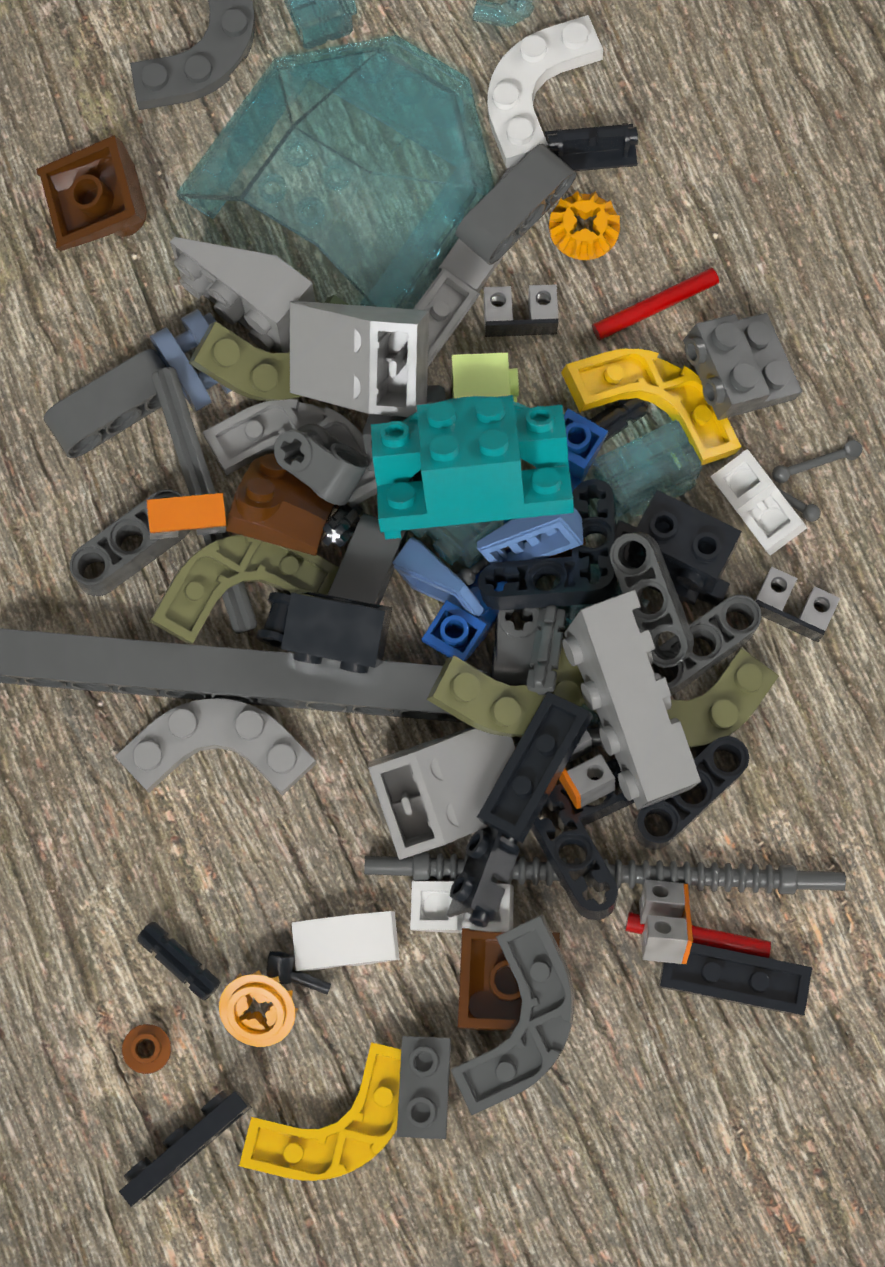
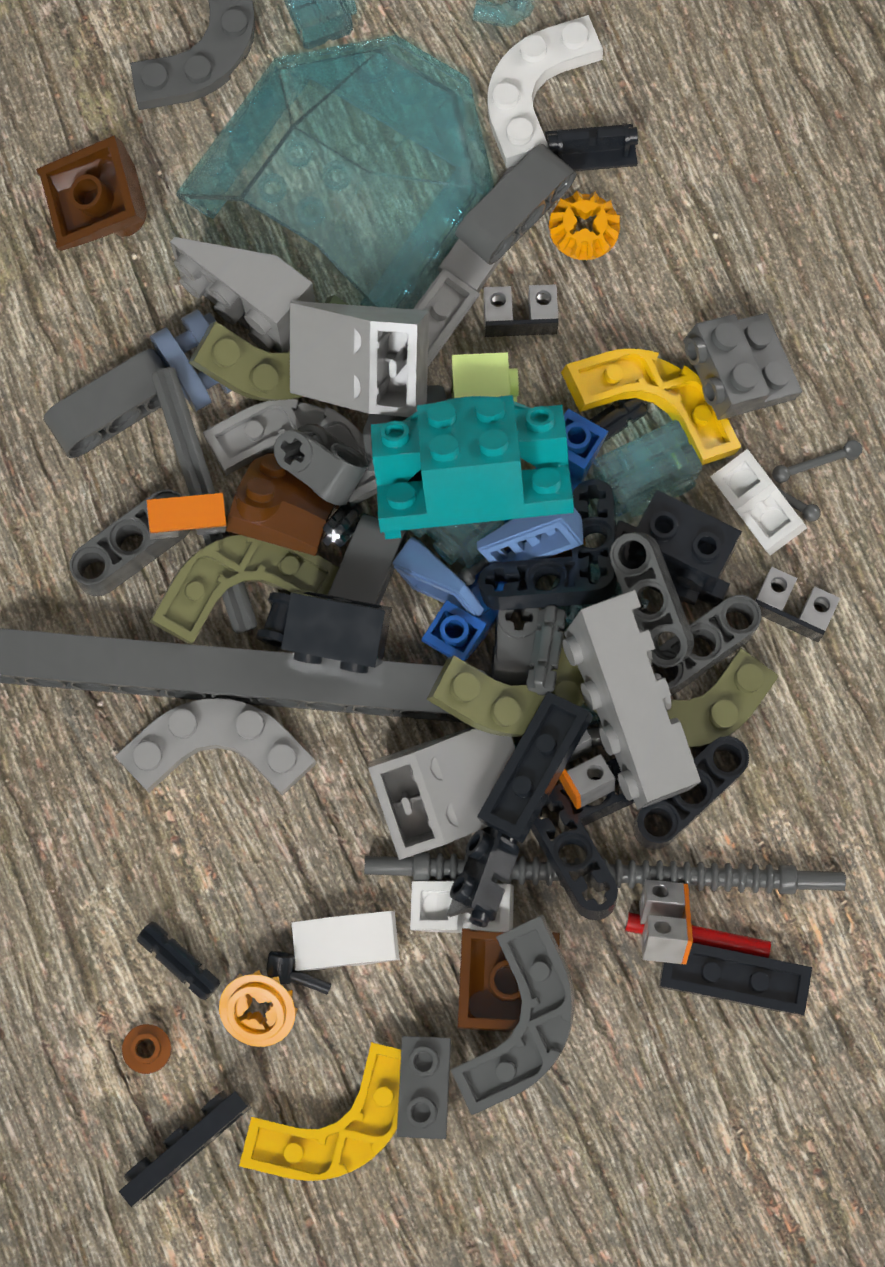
red bar [592,267,719,341] -> none

